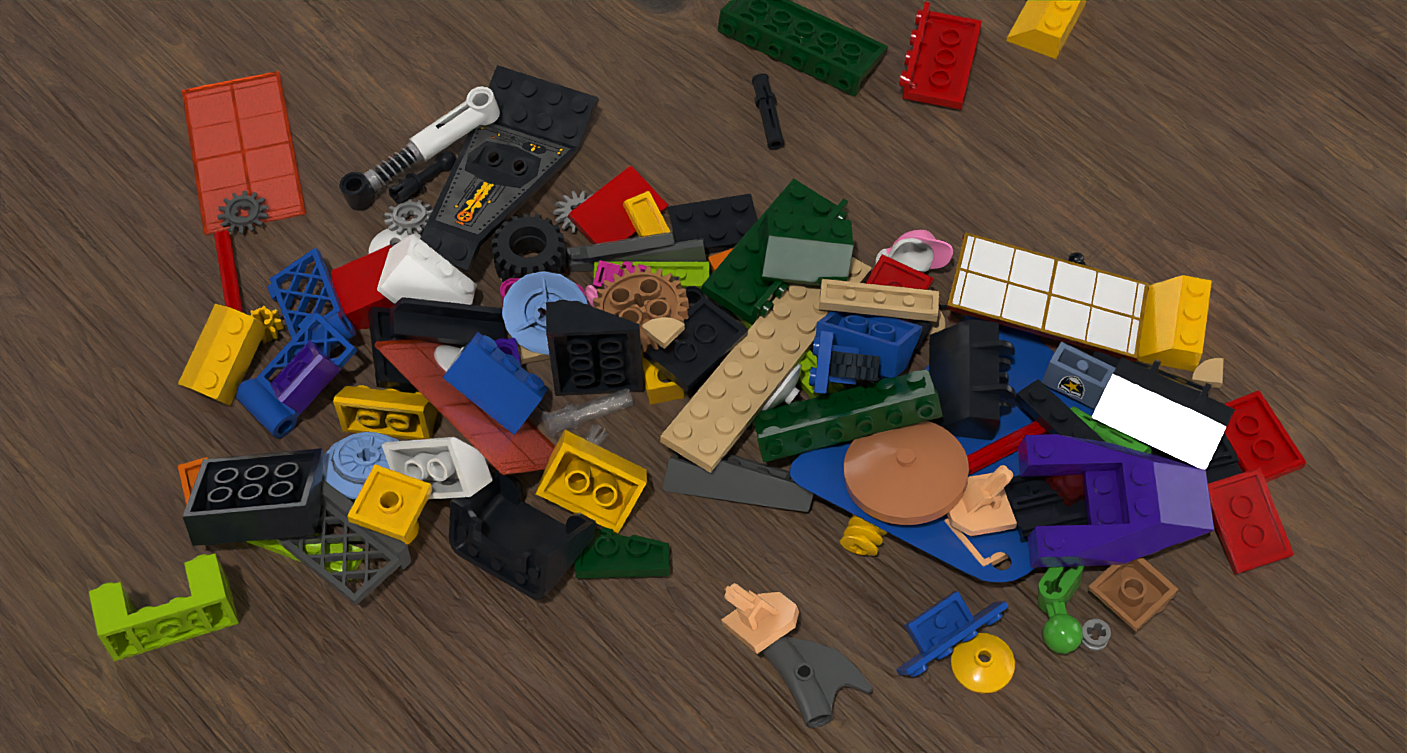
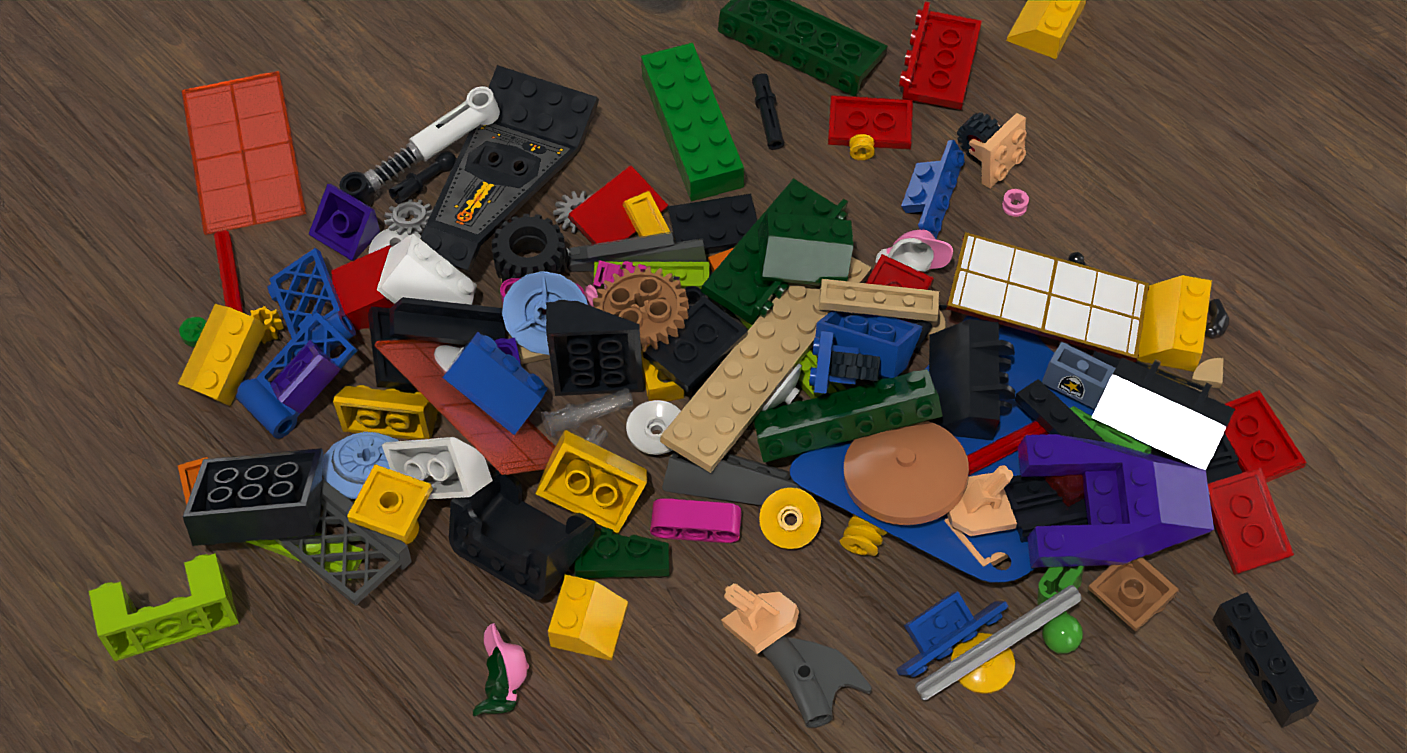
dark grey gear [217,191,269,234] -> none
tan tile [642,317,685,349] -> none
light grey bush [1081,619,1111,651] -> none
none -> green tile [179,317,206,347]
none -> dark purple slope [308,184,380,261]
none -> hair [473,623,529,717]
none -> yellow slope [548,574,628,661]
none -> white dish [626,400,681,455]
none -> green brick [641,43,744,202]
none -> dark pink beam [650,498,742,543]
none -> yellow dish [759,488,821,549]
none -> red tile [828,95,913,150]
none -> yellow bush [849,134,875,160]
none -> blue bracket [901,140,964,239]
none -> light grey axle [915,585,1081,700]
none -> light nougat plate [957,112,1027,189]
none -> bright pink bush [1002,189,1029,217]
none -> black arm [1205,299,1229,338]
none -> black brick [1212,592,1319,728]

